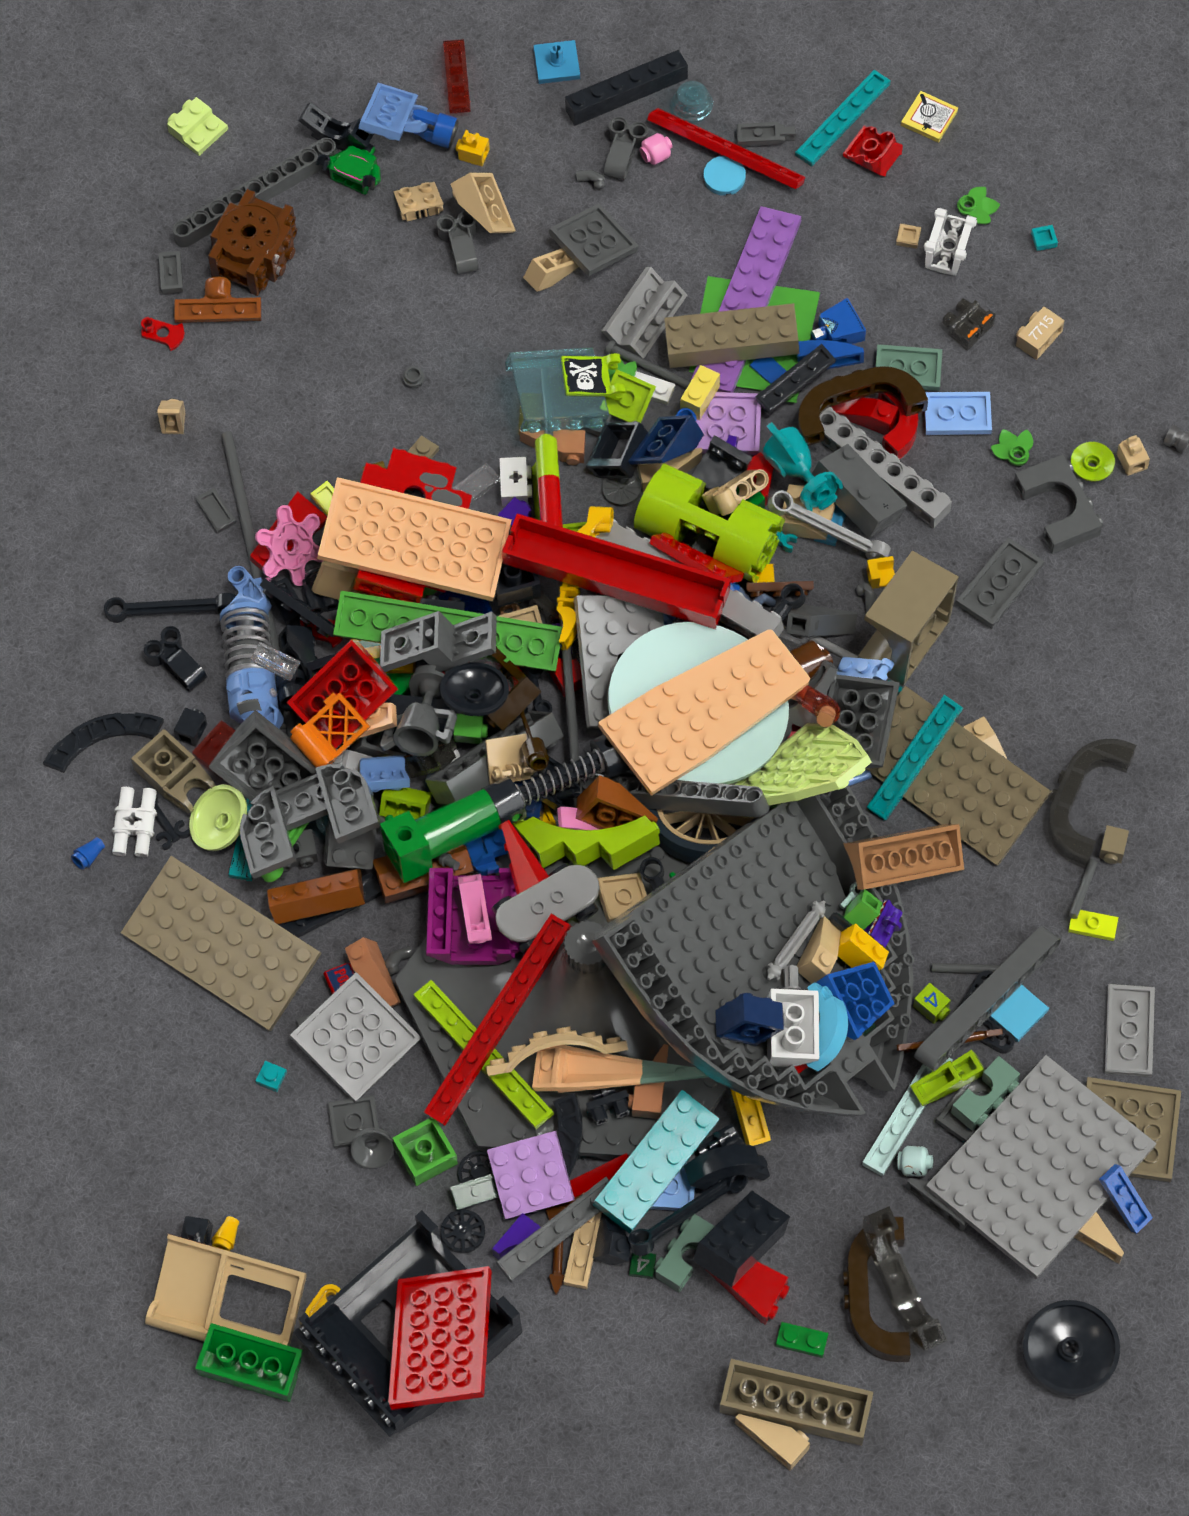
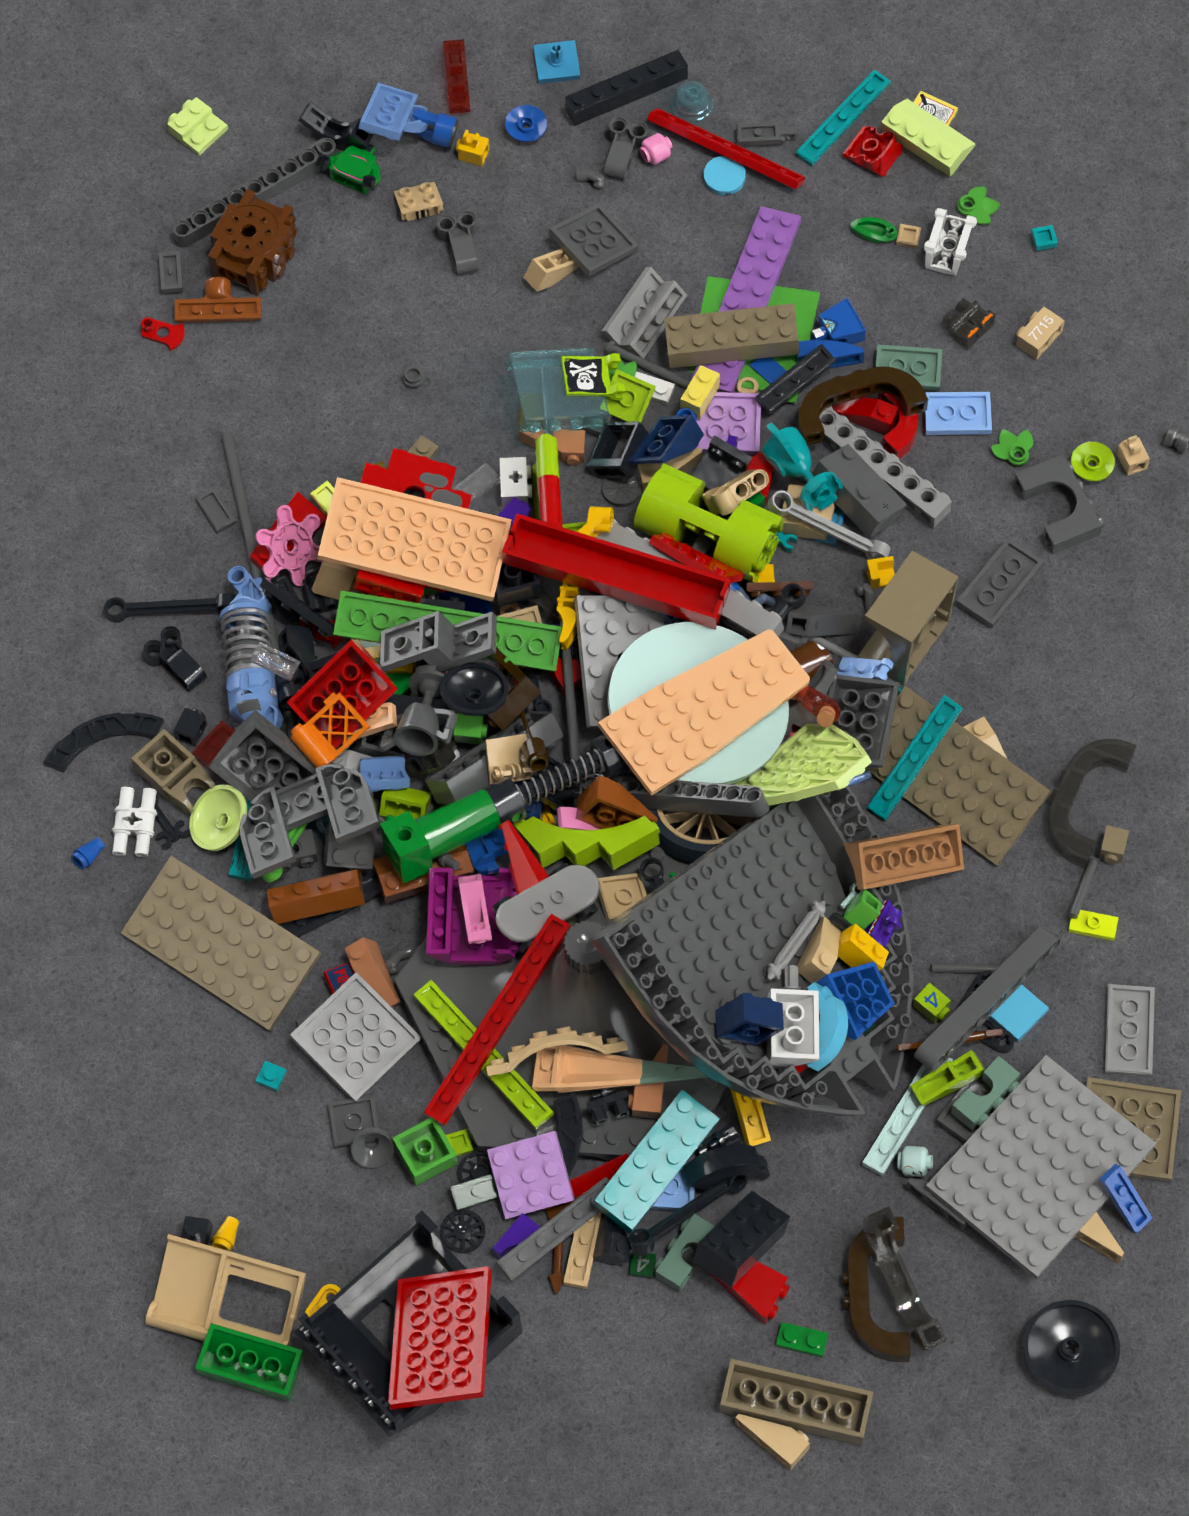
tan slope [158,399,185,434] -> none
tan slope [451,173,516,233] -> none
none -> lime tile [445,1129,474,1157]
none -> blue dish [505,105,547,142]
none -> tan tile [737,377,759,394]
none -> green arm [850,217,898,243]
none -> yellowish green slope [881,99,975,177]

